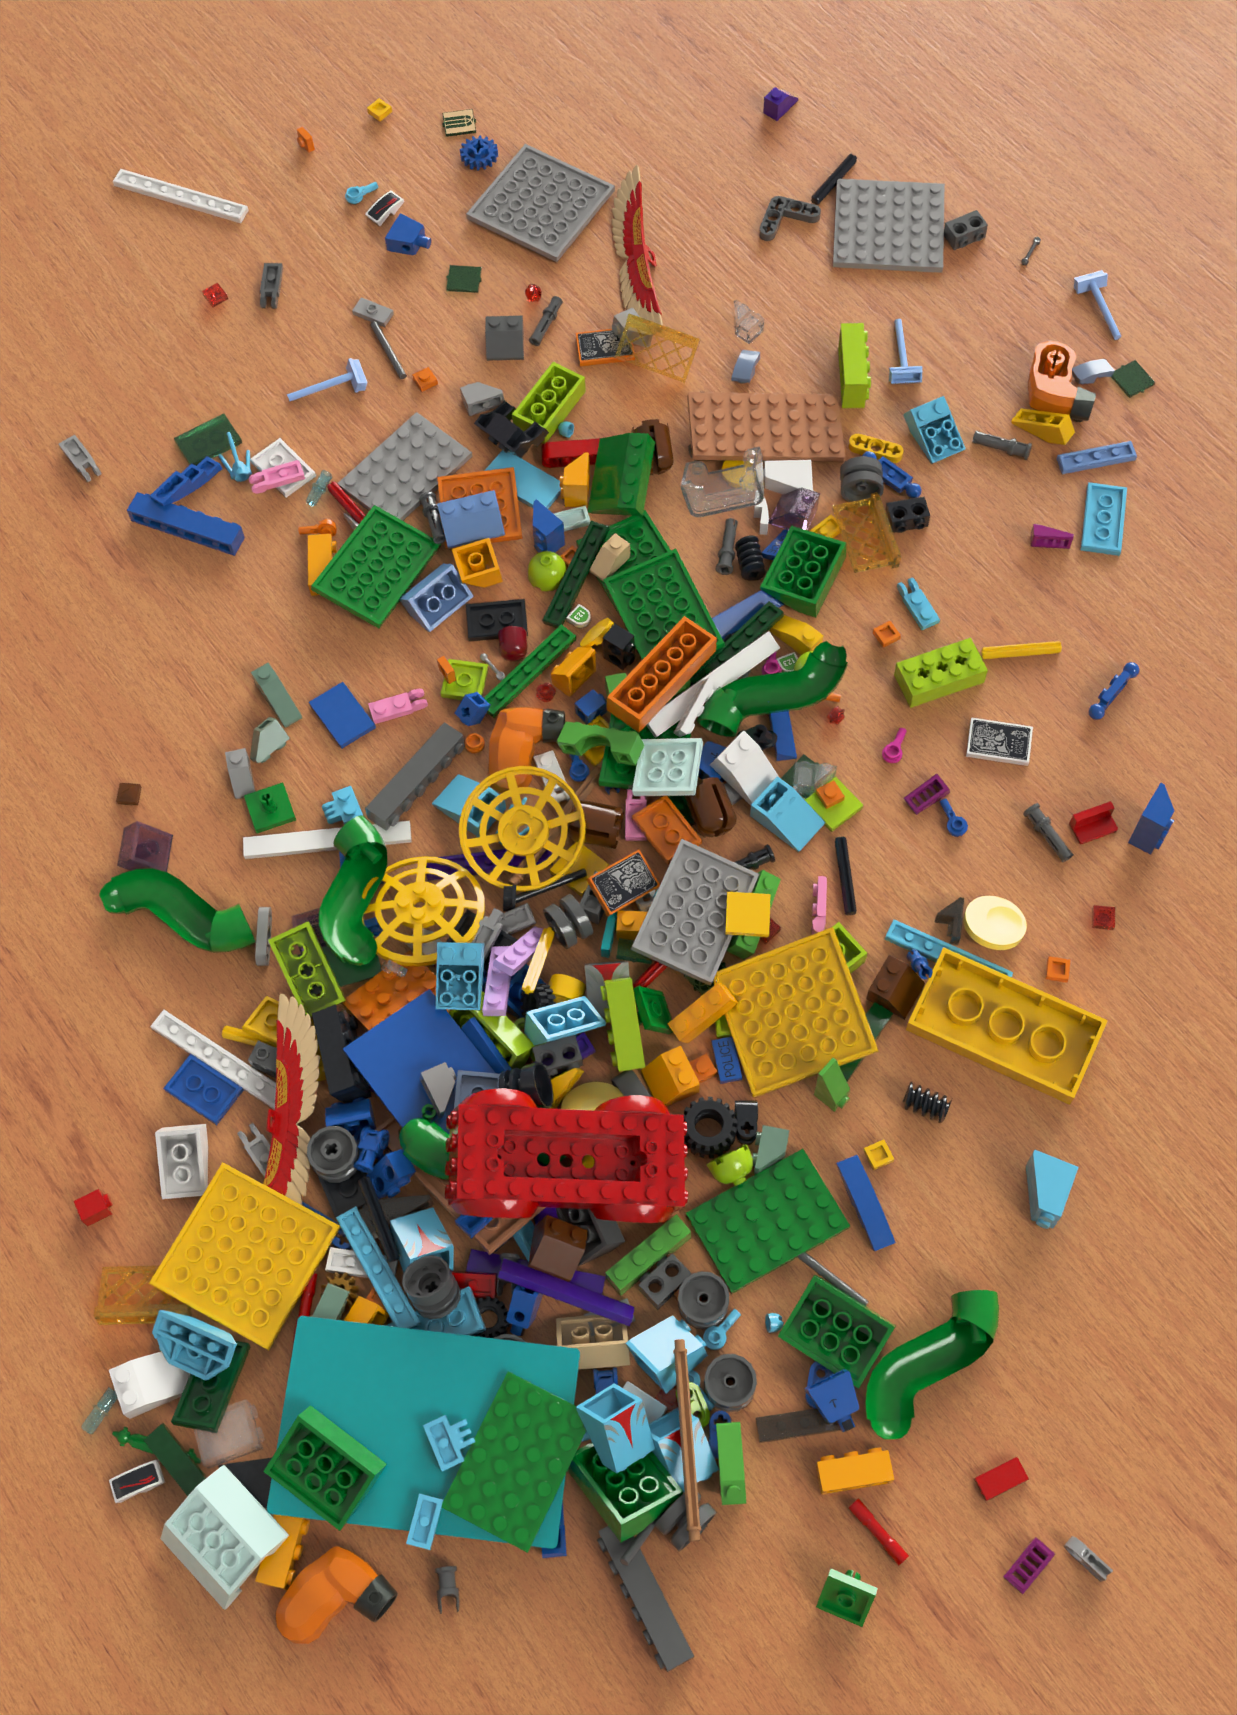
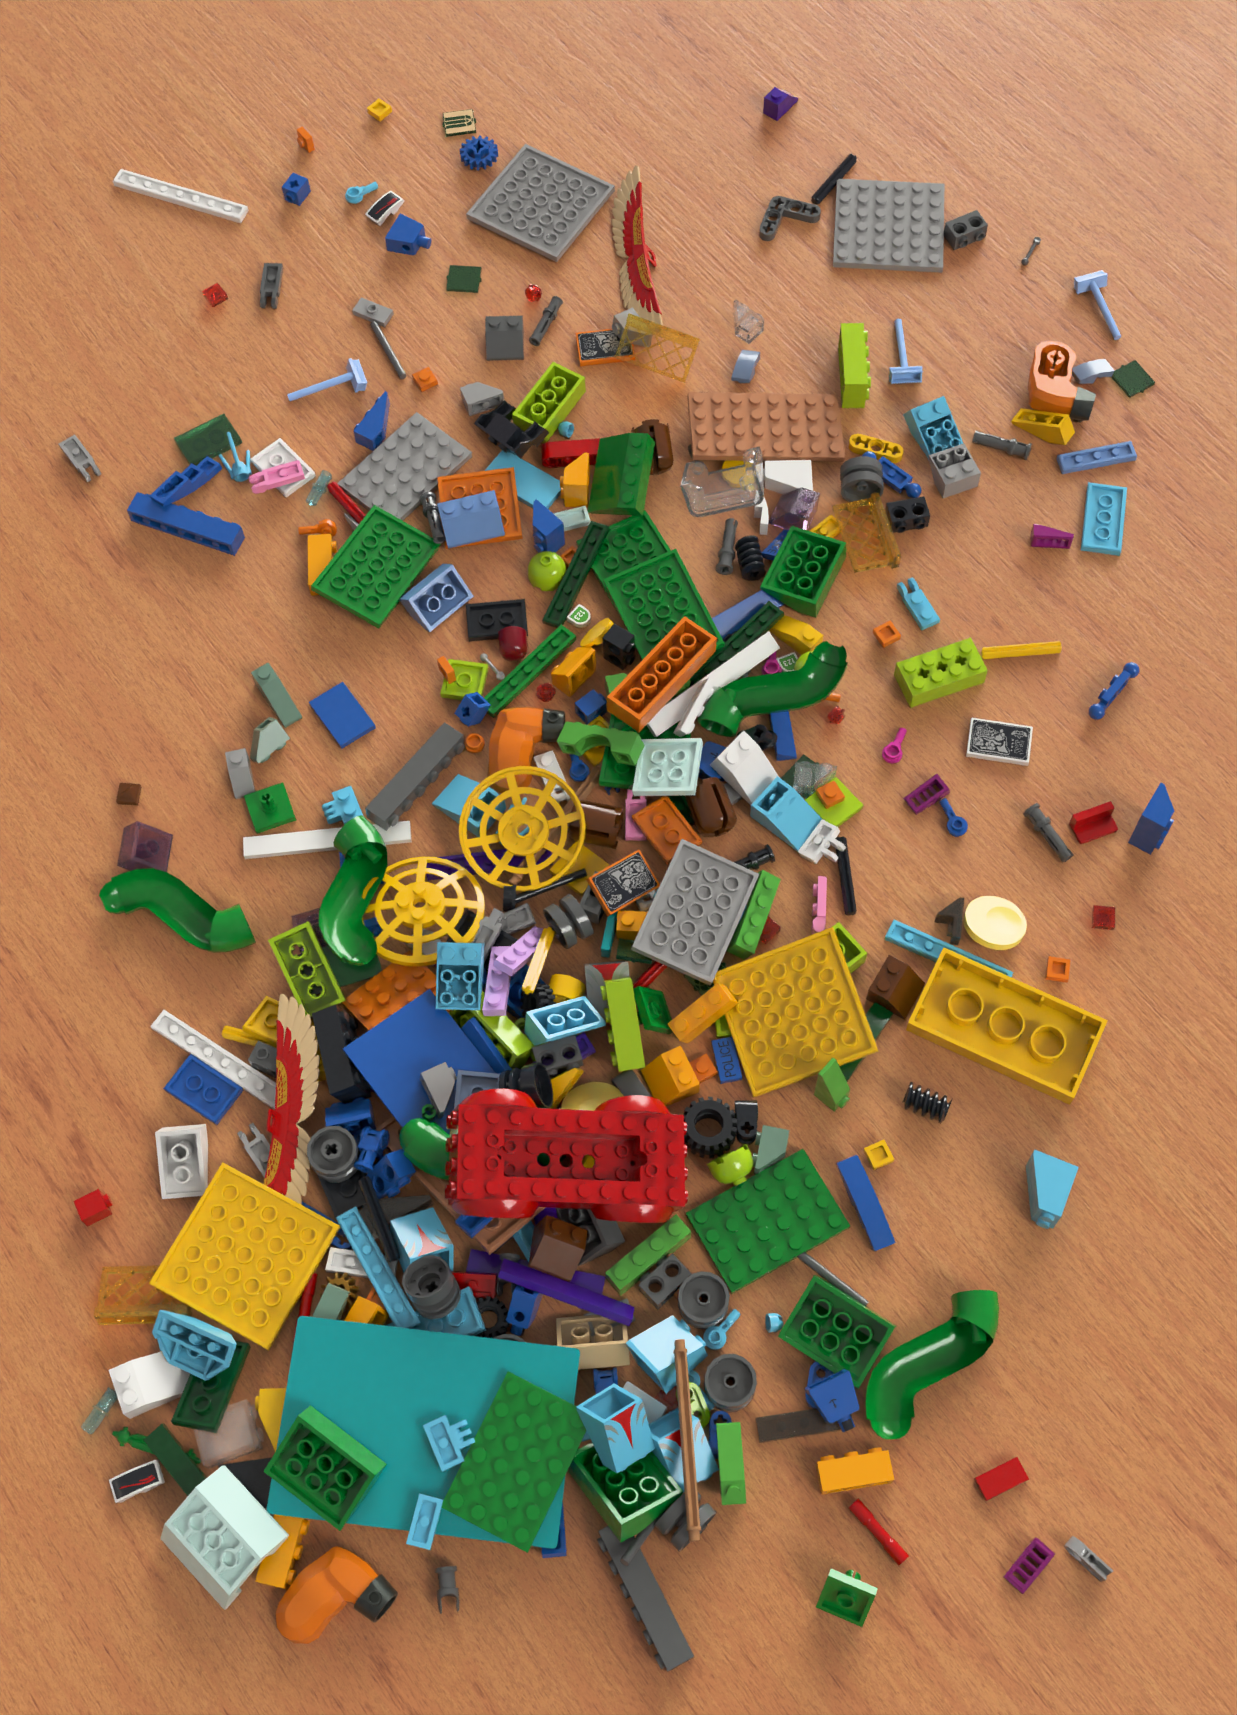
light grey beam [255,907,272,966] -> none
bright pink hinge [368,689,428,724] -> none
clear tile [380,960,408,977] -> none
light orange slope [452,538,503,588] -> none
tan slope [590,533,630,582] -> none
yellow tile [725,892,771,937] -> none
blue pin [907,949,933,979] -> none
none -> yellow slope [255,1388,286,1452]
none -> blue brick [282,173,311,206]
none -> blue slope [353,391,390,451]
none -> white hinge [798,819,846,864]
none -> light grey slope [929,443,981,498]

